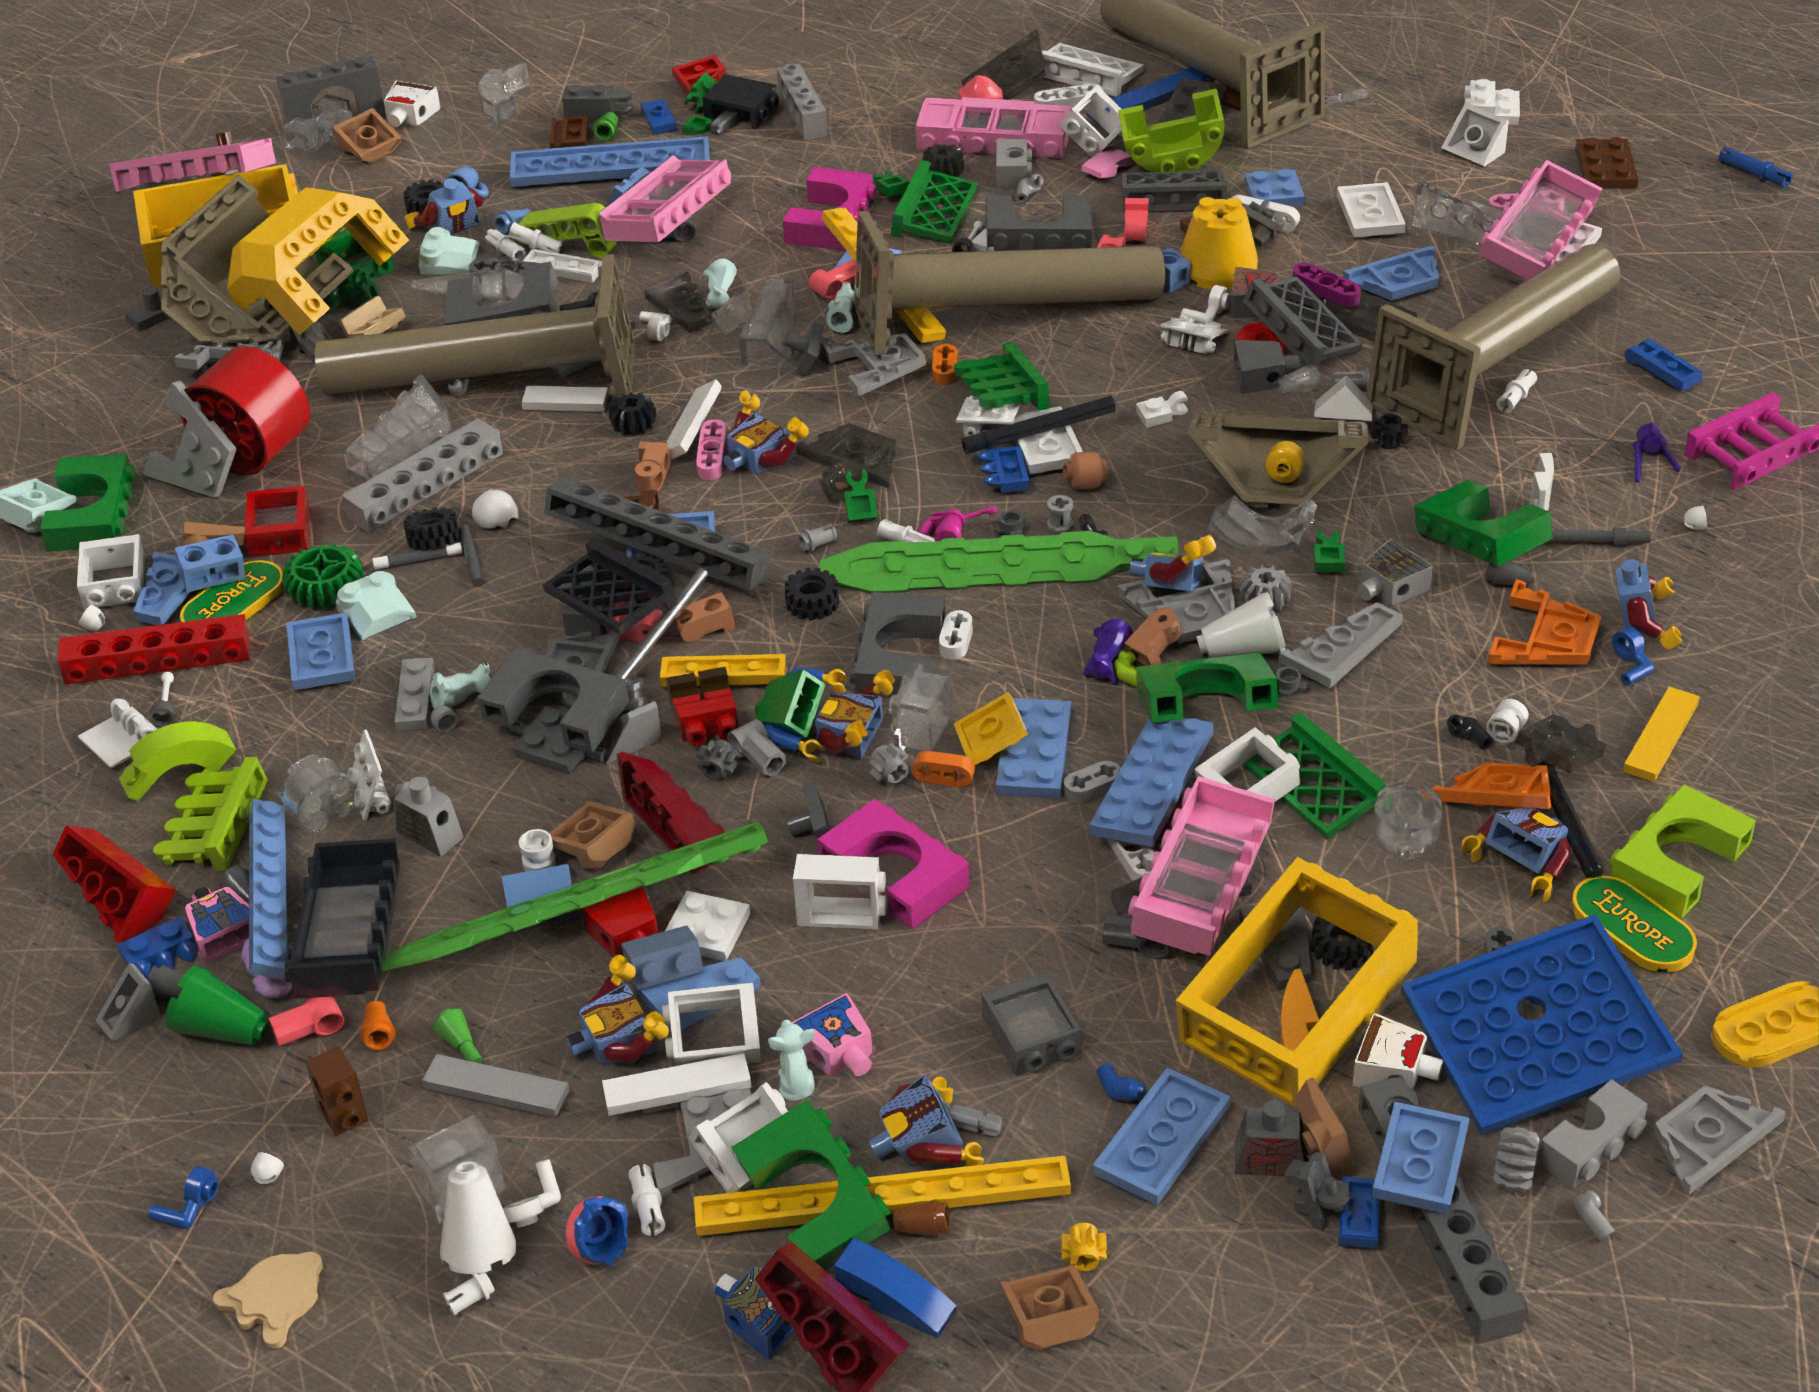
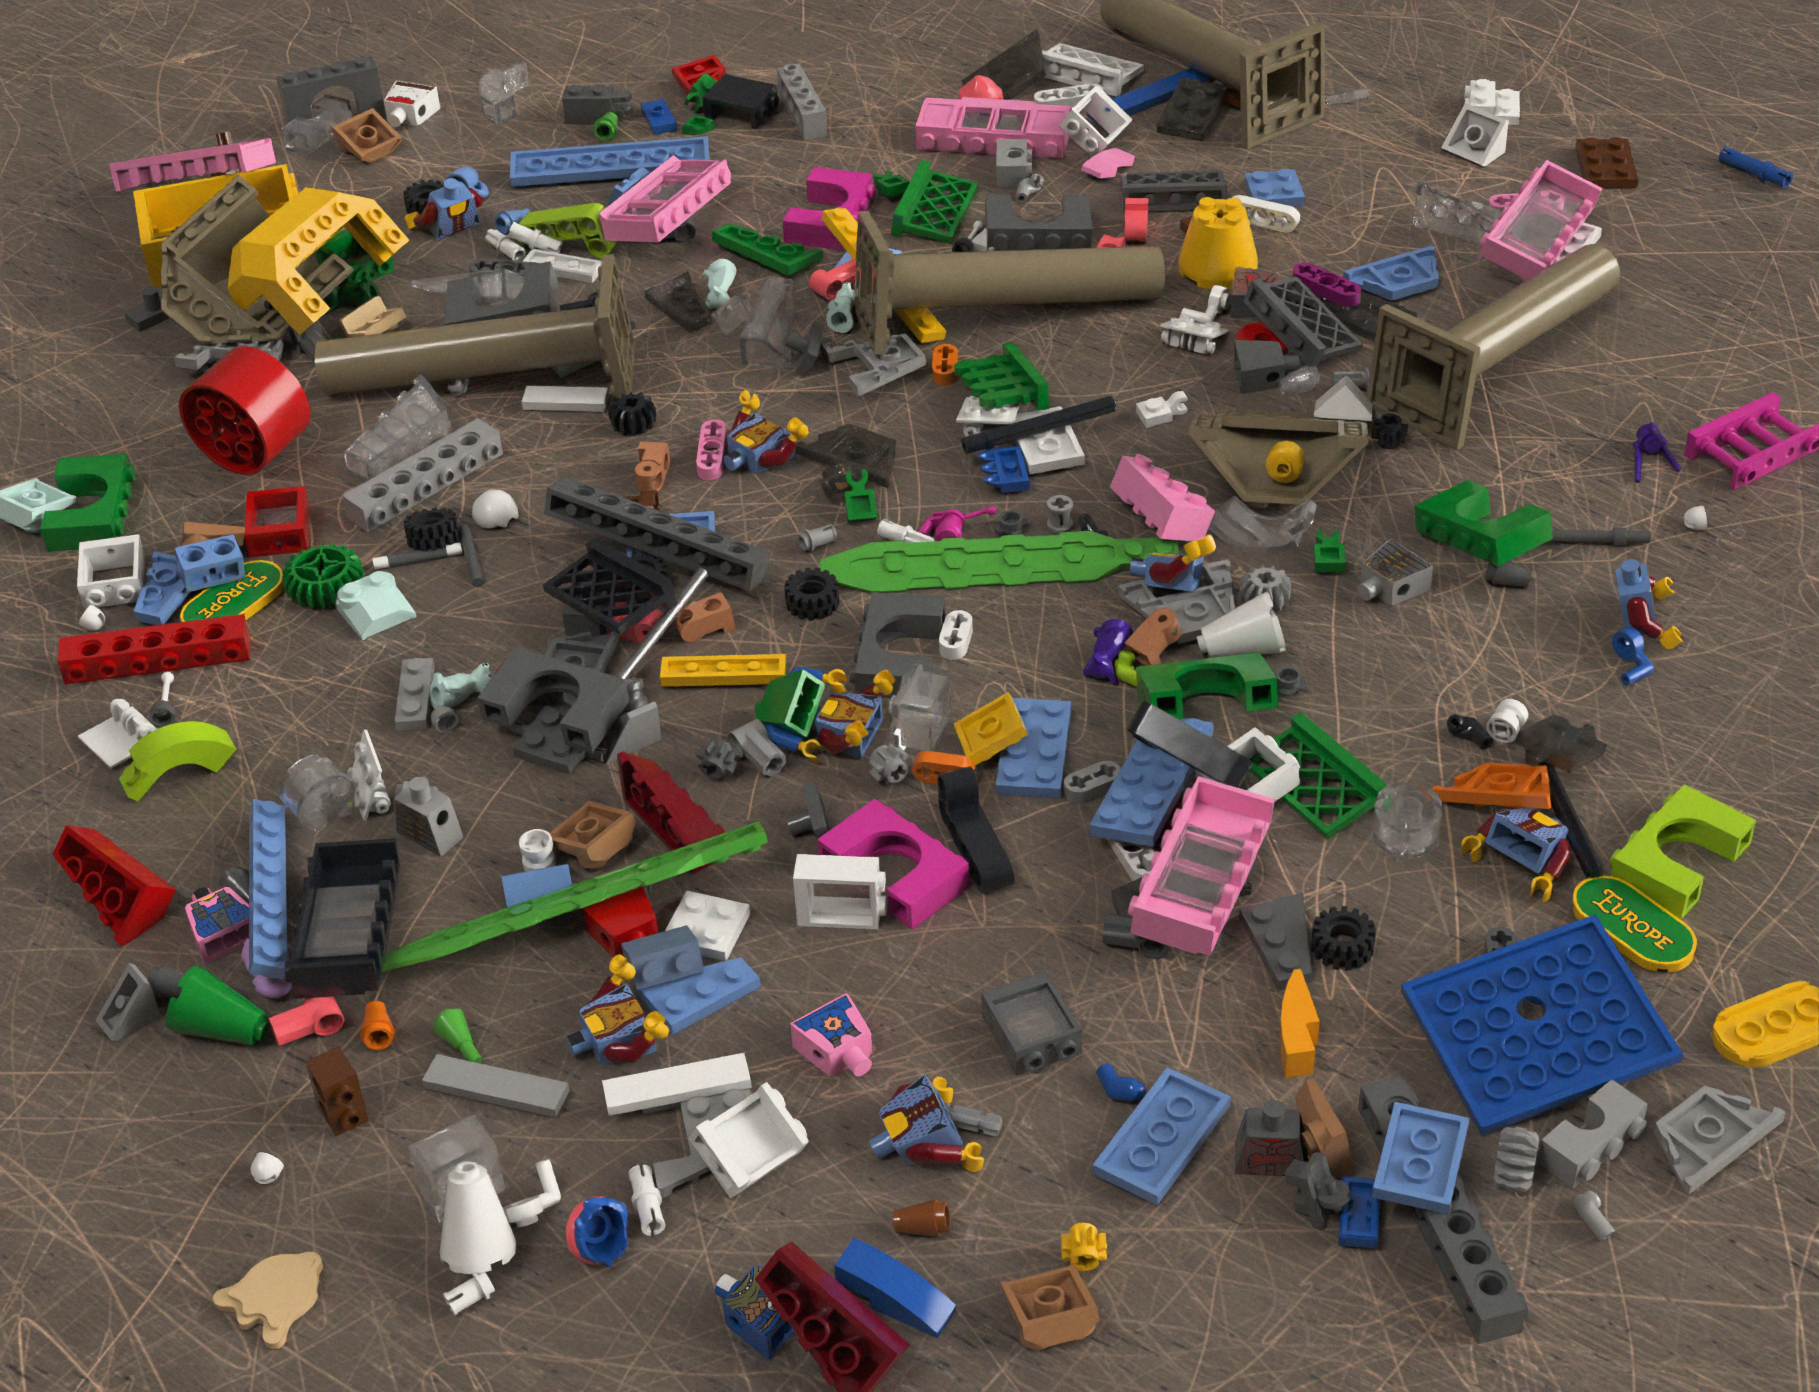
blue plate [117,917,197,979] -> none
light grey wing [143,381,237,498] -> none
blue plate [148,1166,219,1229] -> none
lime fence [153,757,268,871] -> none
medium blue plate [286,612,356,690] -> none
light aqua slope [419,227,480,275] -> none
reddish brown plate [550,116,589,149] -> none
white plate [640,311,672,341] -> none
white window [662,983,761,1066] -> none
white tile [666,379,722,460] -> none
red hips [666,667,738,747] -> none
yellow plate [694,1156,1071,1236] -> none
dark grey axle [710,108,749,135] -> none
green arch [731,1099,890,1271] -> none
light aqua animal [768,1020,815,1101] -> none
clear smoke gear [922,143,965,181] -> none
nougat head [1063,452,1108,490] -> none
lime cylinder [1118,89,1225,172] -> none
medium blue brick [1162,248,1191,293] -> none
yellow door [1176,857,1418,1108] -> none
dark grey hips [1242,200,1279,247] -> none
light grey wing [1279,603,1403,688] -> none
white plate [1337,182,1406,238] -> none
white torso [1352,1013,1443,1089] -> none
orange wing [1488,579,1602,665] -> none
white pin [1496,369,1537,413] -> none
white slope [1530,453,1554,511] -> none
yellow tile [1623,686,1700,782] -> none
blue plate [1624,339,1703,391] -> none
none -> green wing [711,224,823,275]
none -> black beam [937,766,1015,893]
none -> bright pink wedge [1110,454,1216,541]
none -> black beam [1126,701,1254,788]

